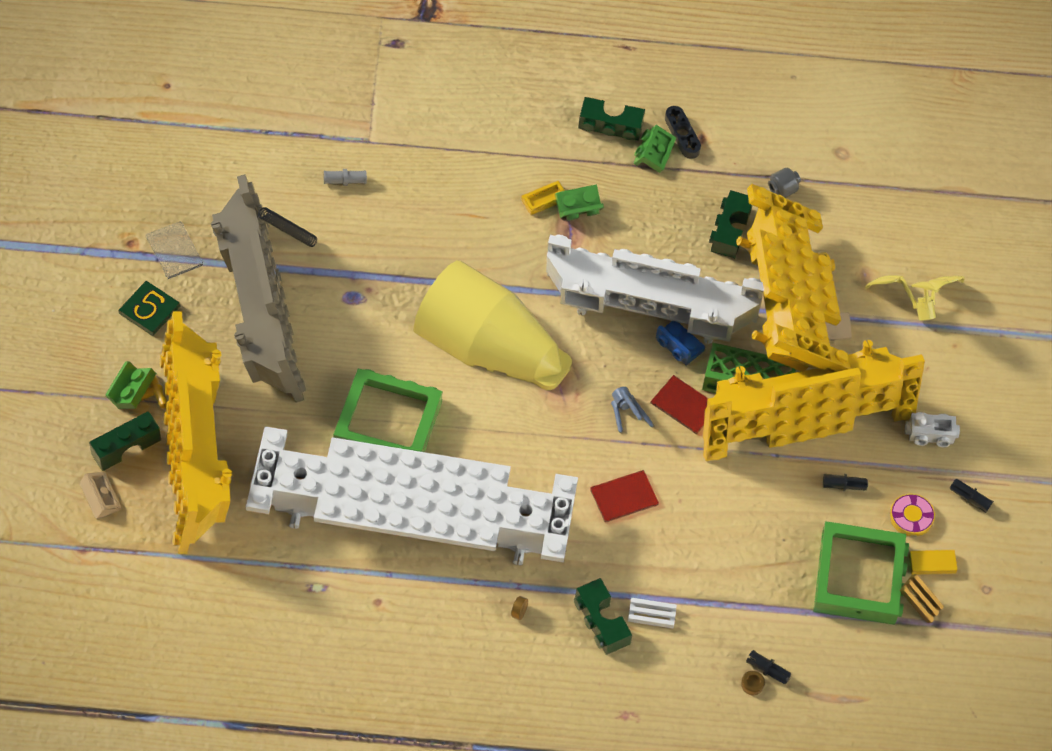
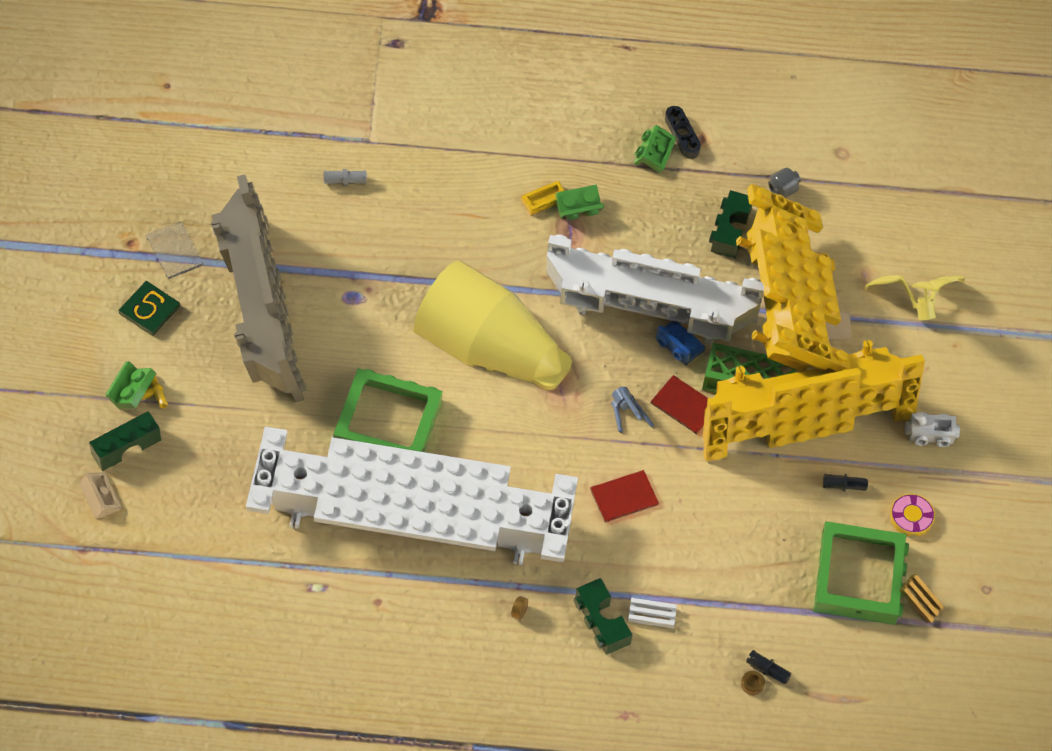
yellow piece [160,311,232,554] -> none
black piece [258,207,317,247] -> none
dark green arch [578,97,645,141] -> none
yellow tile [909,550,958,575] -> none
black axle [950,479,994,513] -> none

